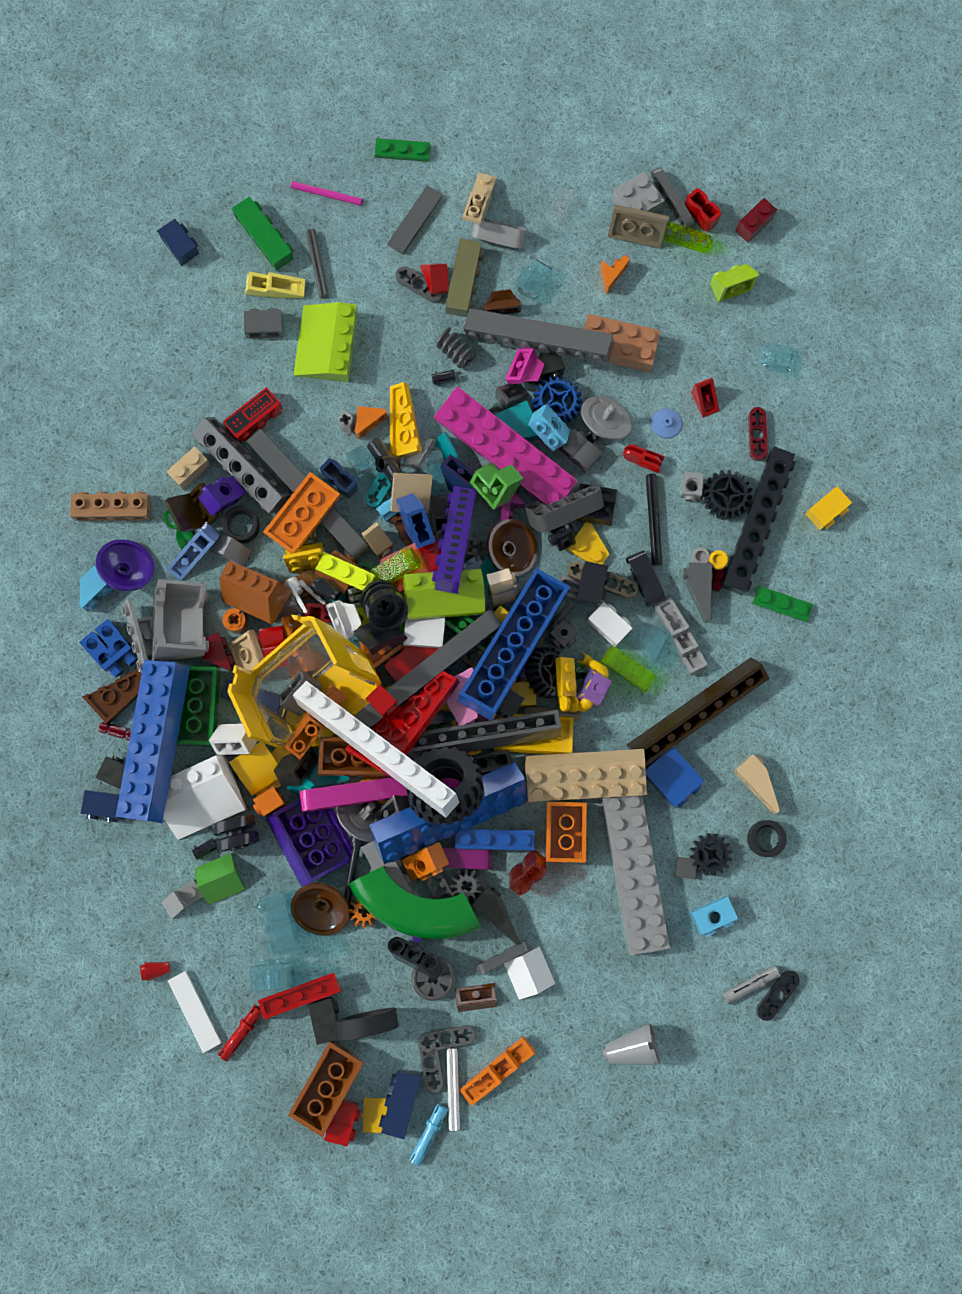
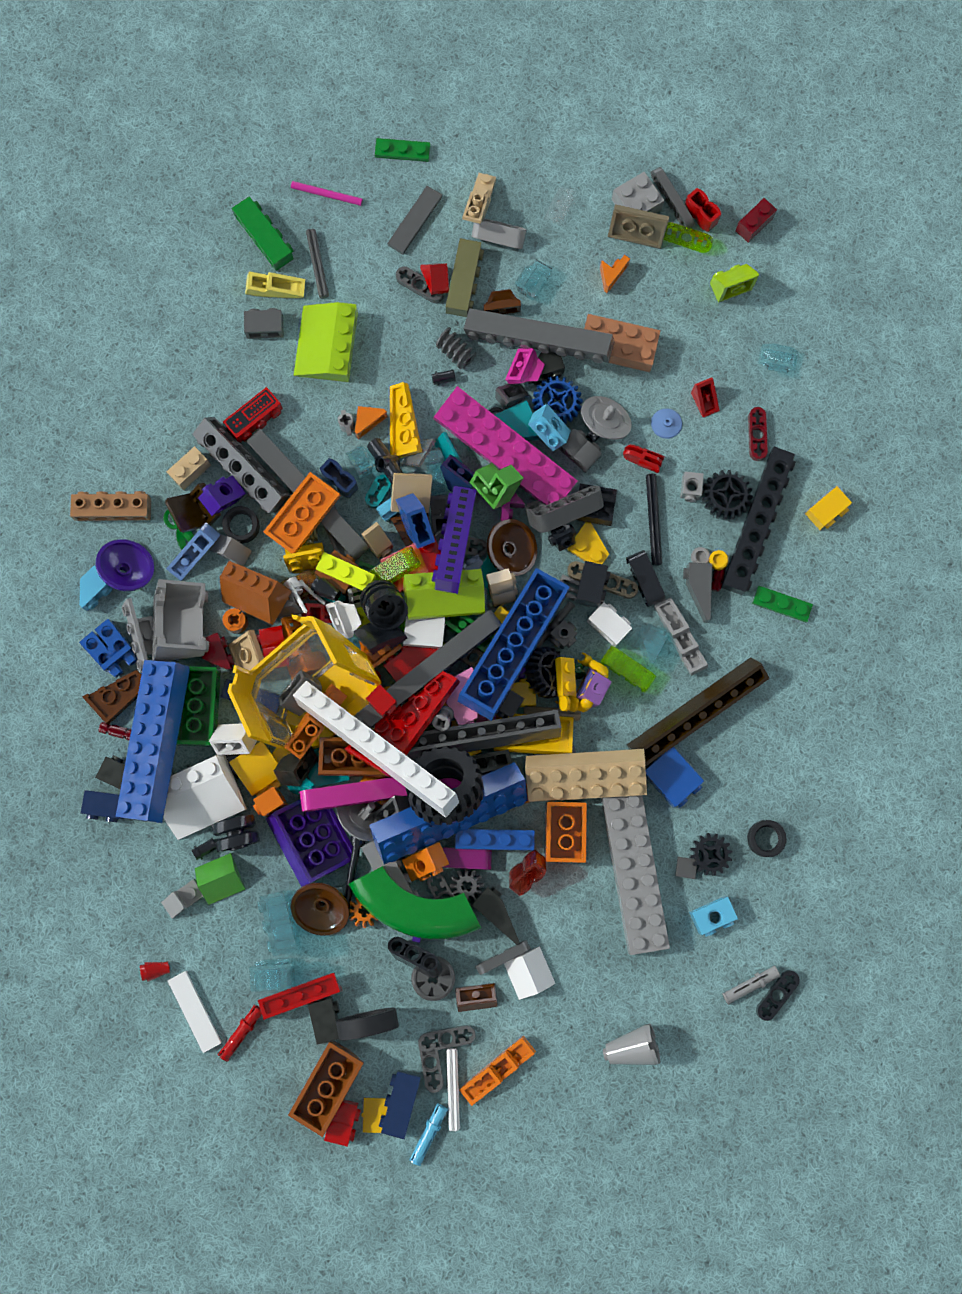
dark blue brick [157,219,199,266] -> none
tan slope [733,754,780,814] -> none
none -> light grey bush [432,706,454,731]

